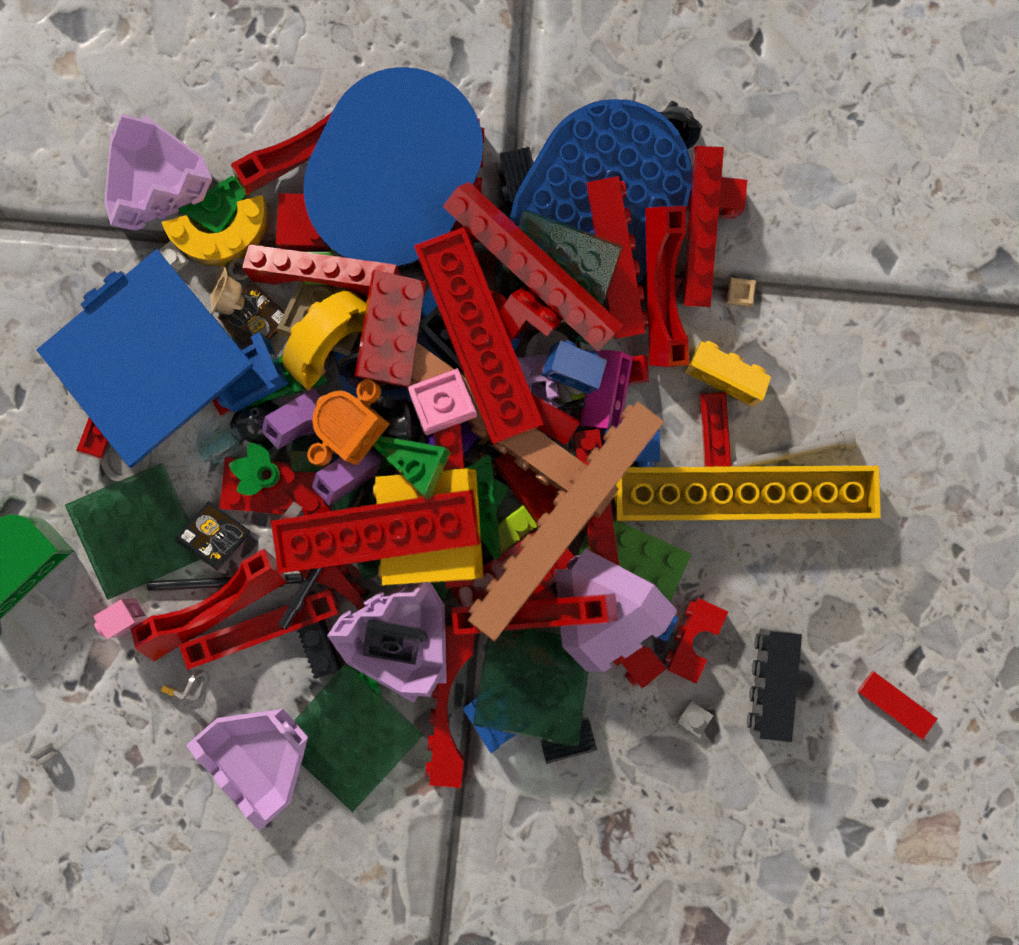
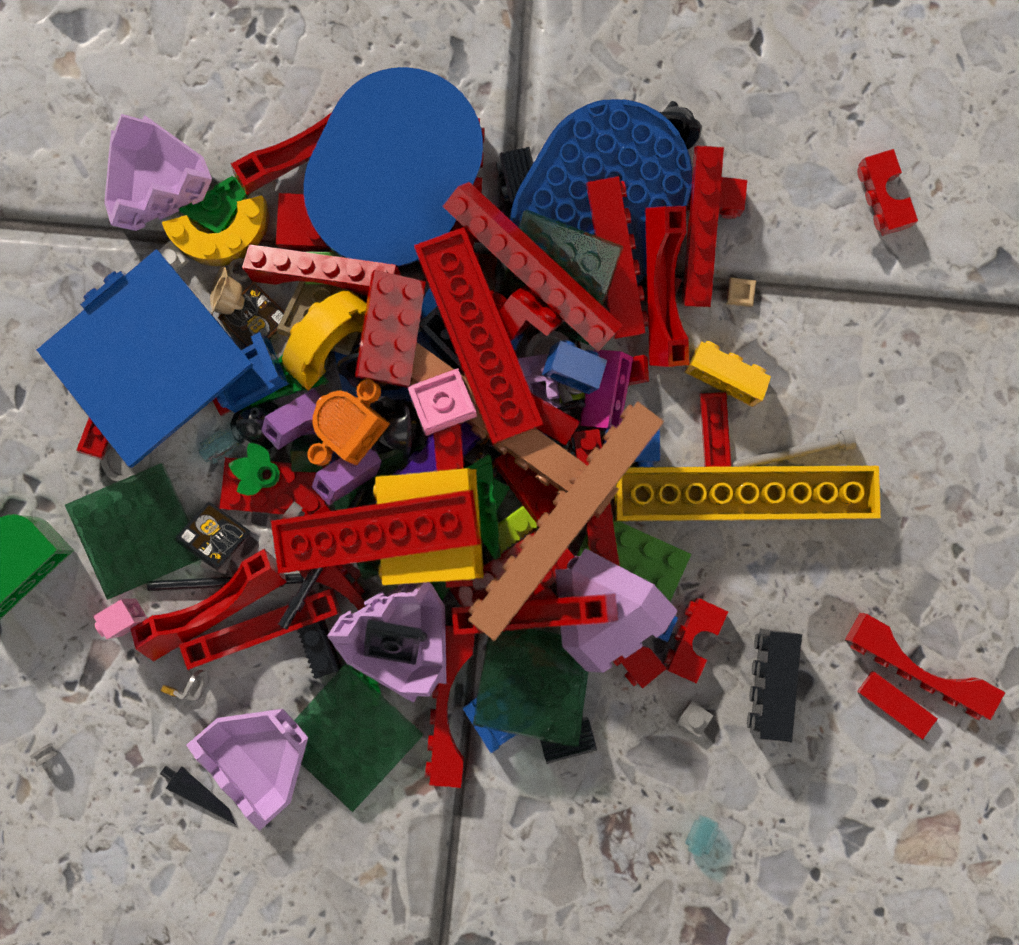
green wing [373,436,450,499] -> none
none -> black bar [160,766,236,825]
none -> clear light blue brick [685,814,719,857]
none -> red arch [845,613,1006,721]
none -> red arch [857,149,918,236]

